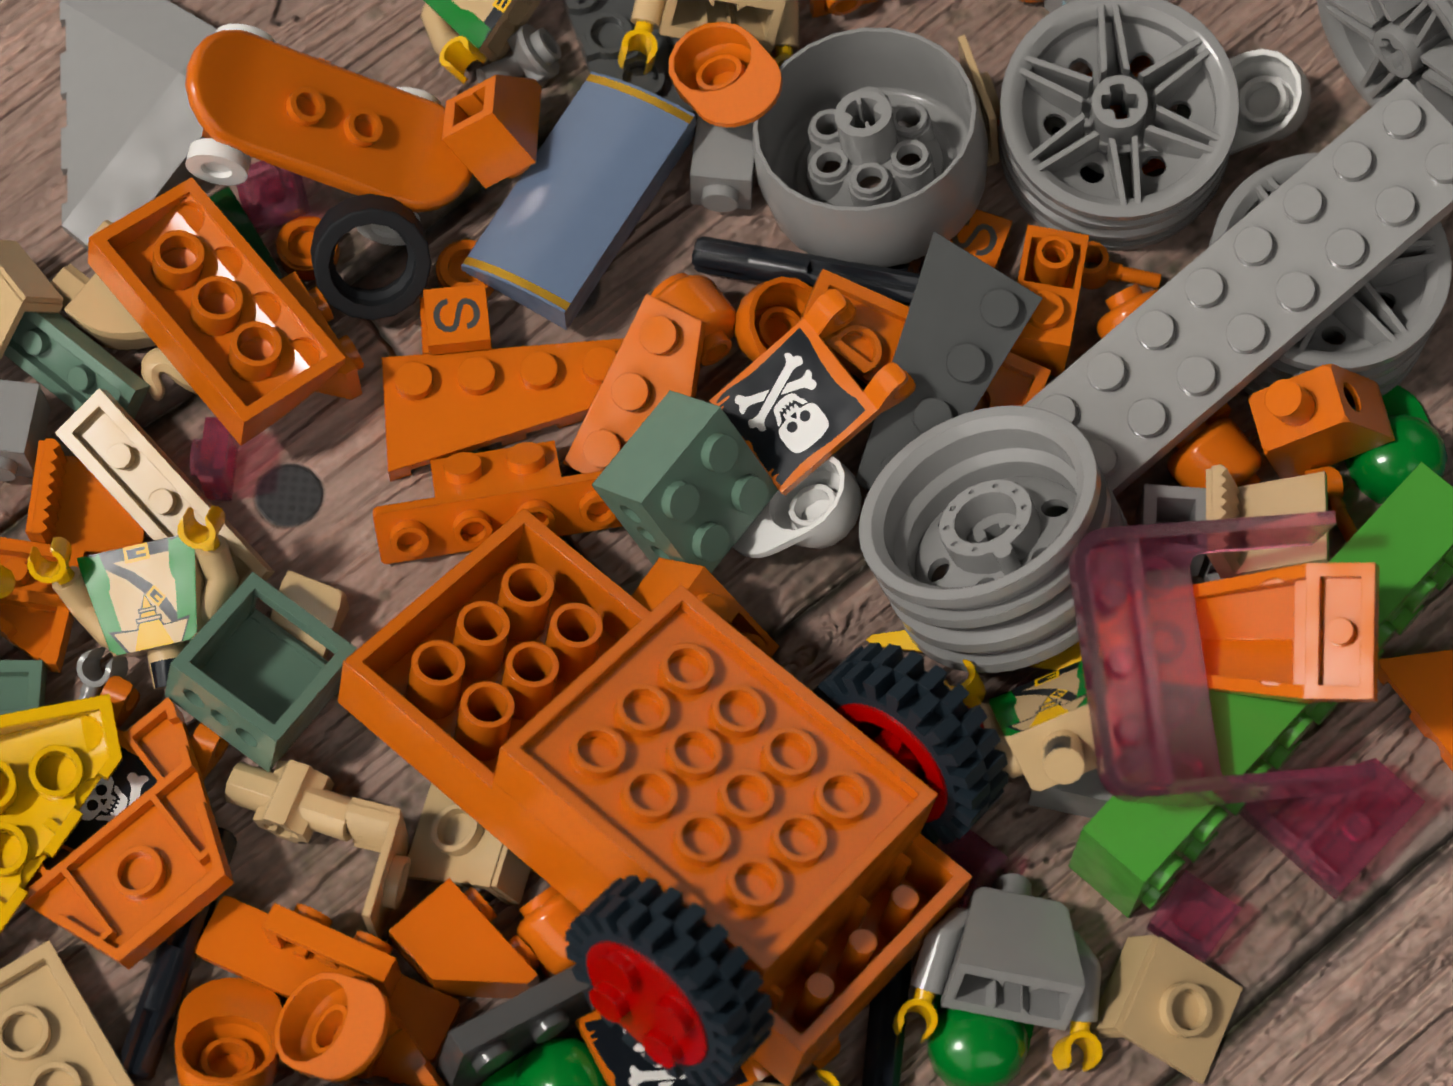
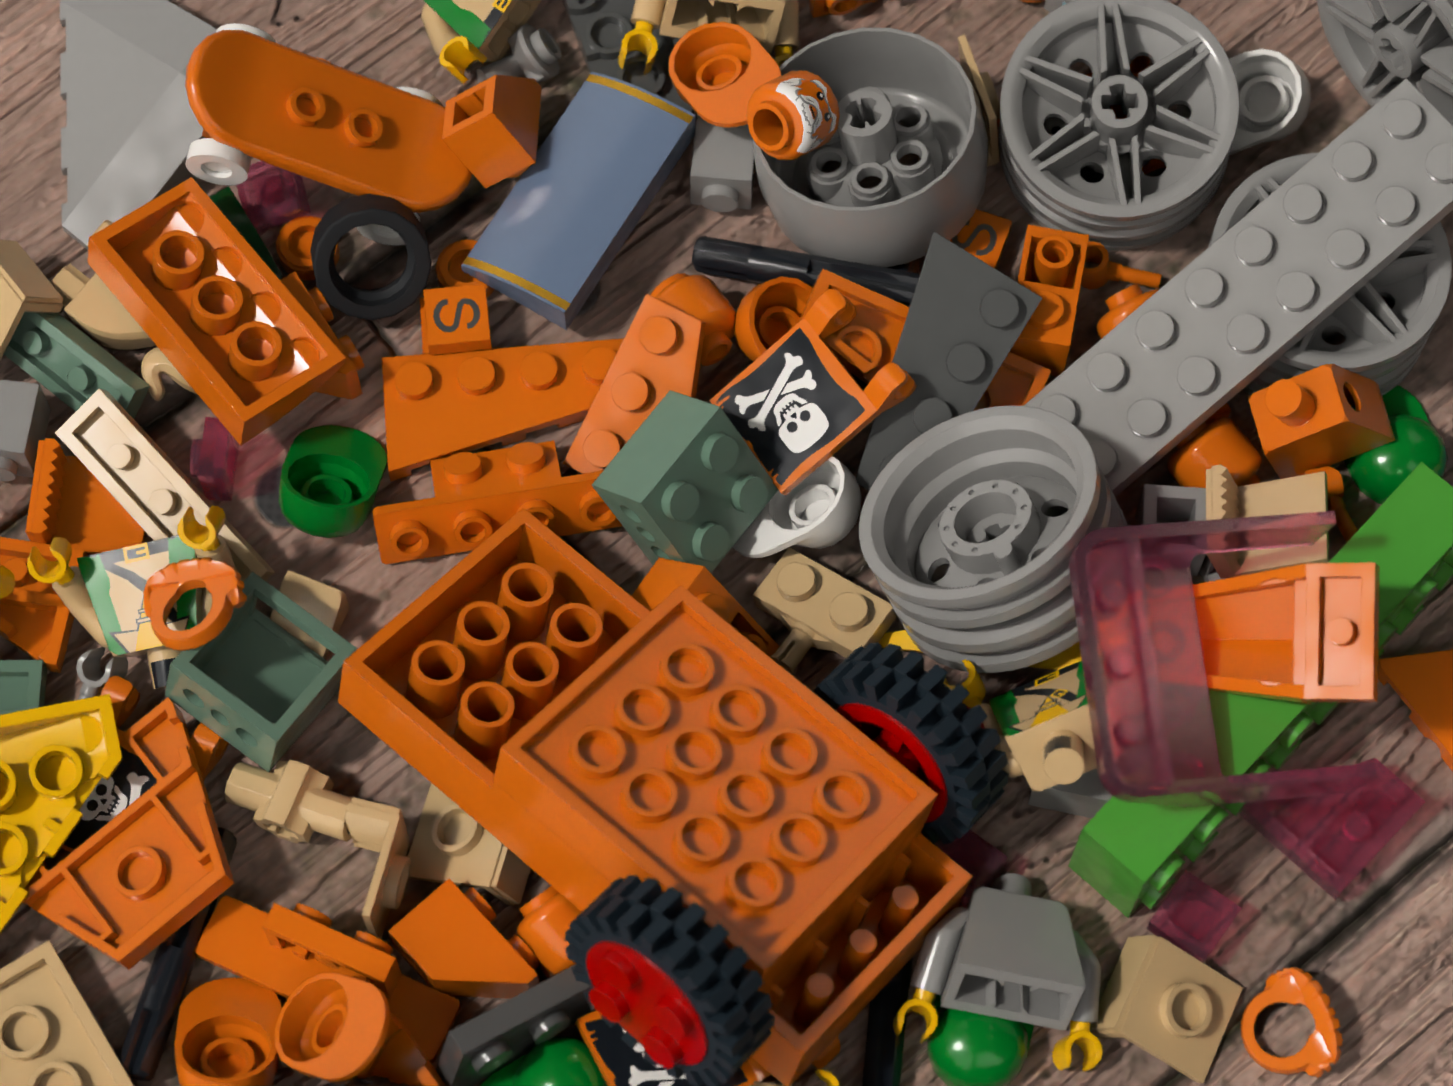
none -> orange piece [143,557,247,651]
none -> green cap [278,425,387,538]
none -> orange head [746,70,840,160]
none -> tan plate [753,547,897,675]
none -> orange piece [1241,967,1343,1078]

